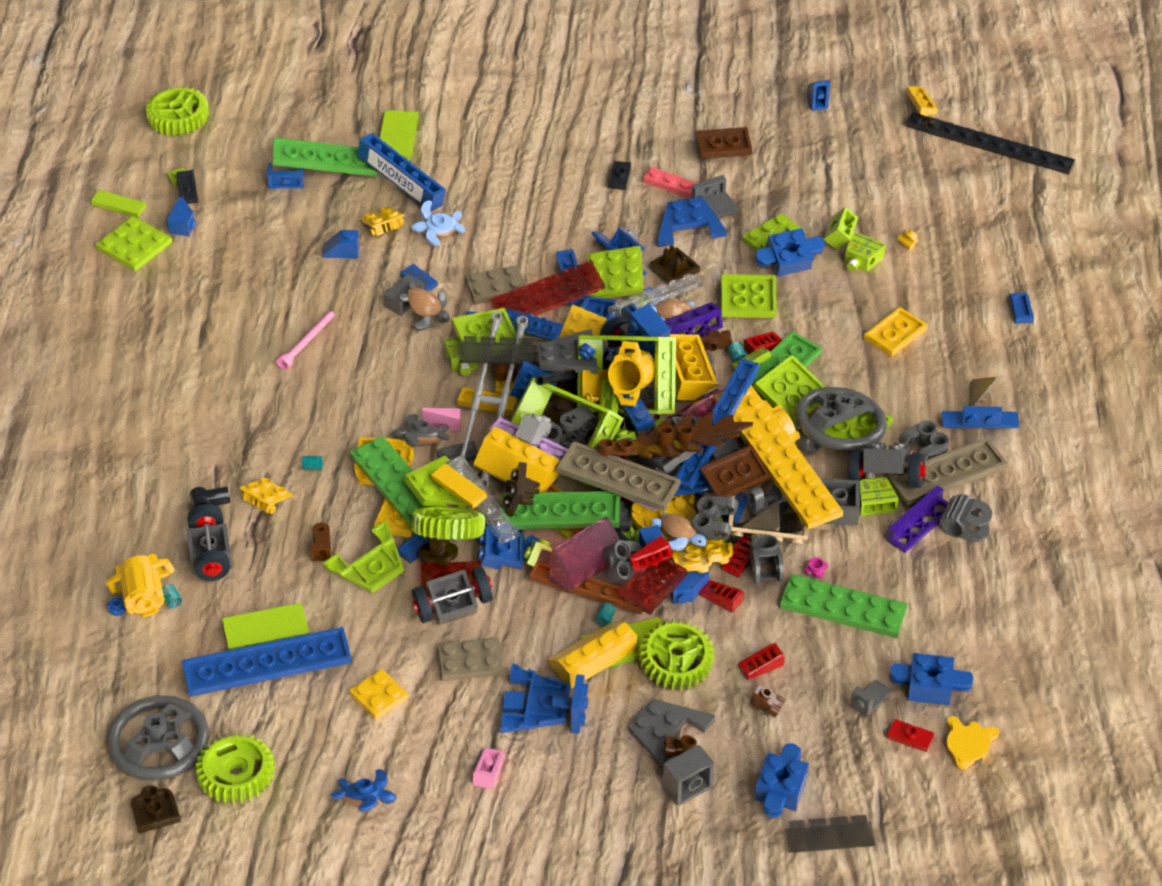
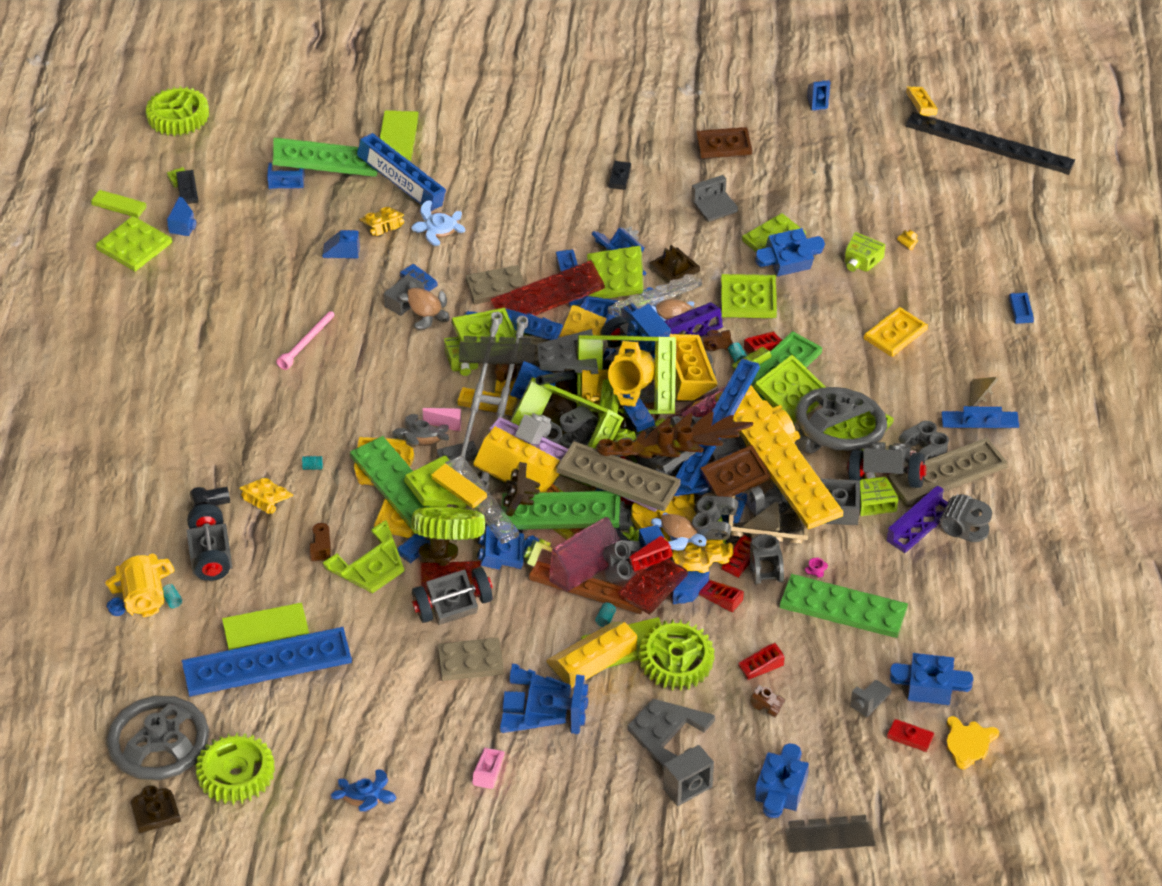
yellow plate [349,669,408,720] -> none
blue plate [578,343,596,360] -> none
coral plate [643,167,697,198] -> none
blue wing [657,197,727,247] -> none
reddish brown plate [664,735,697,757] -> none
lime brick [824,207,858,250] -> none

